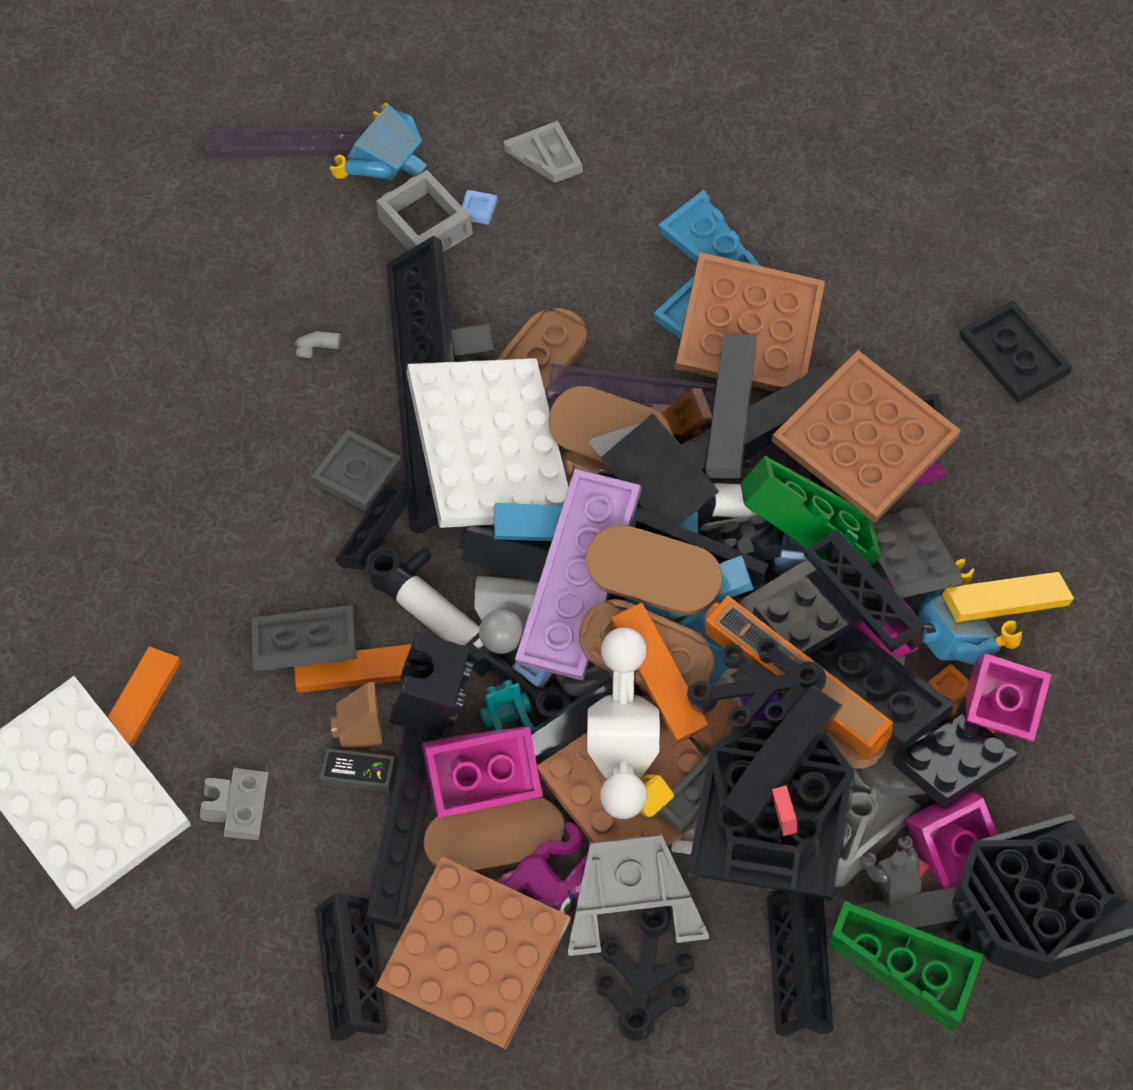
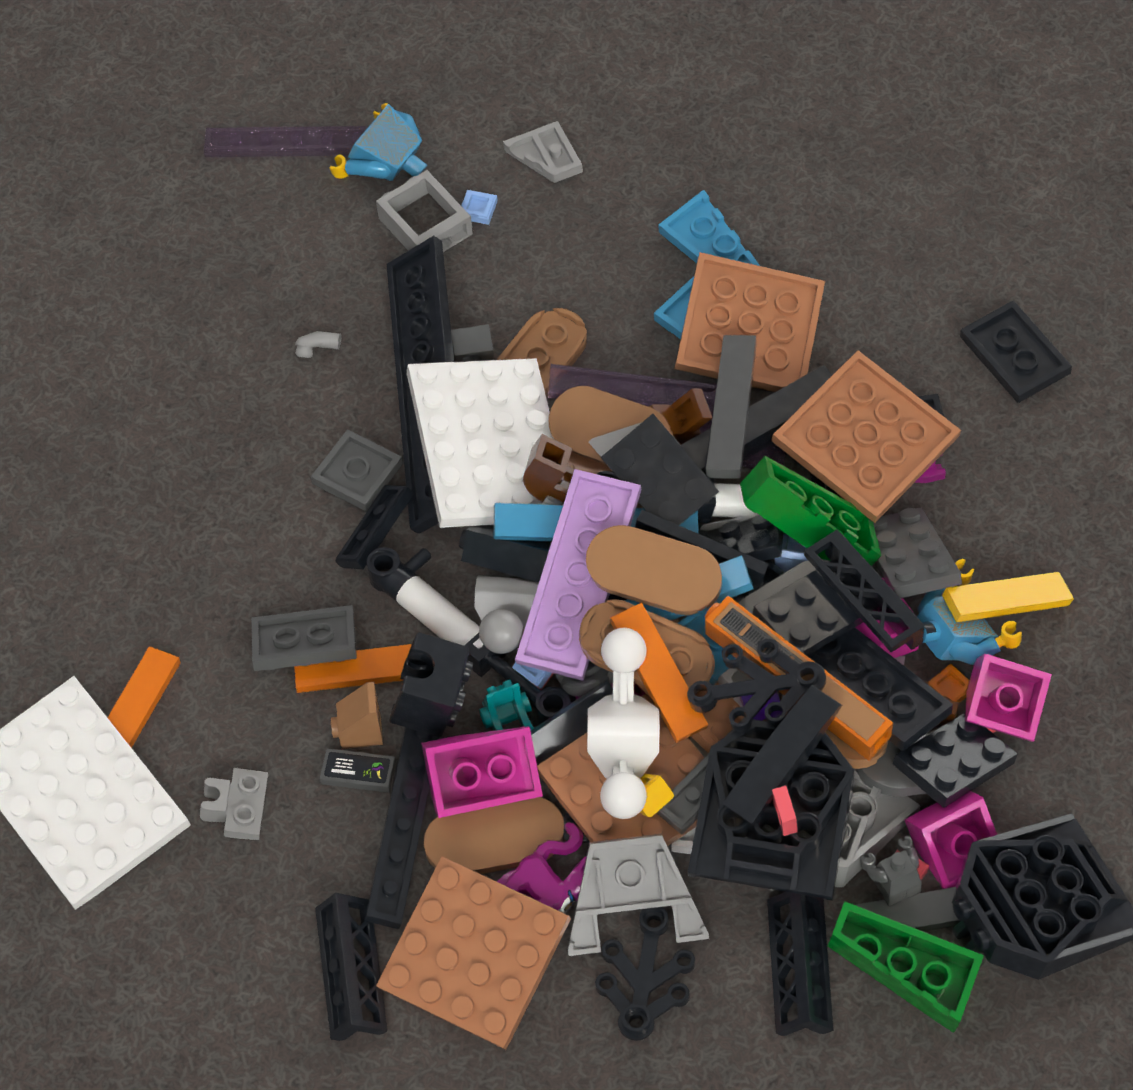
none -> reddish brown brick [523,434,574,503]

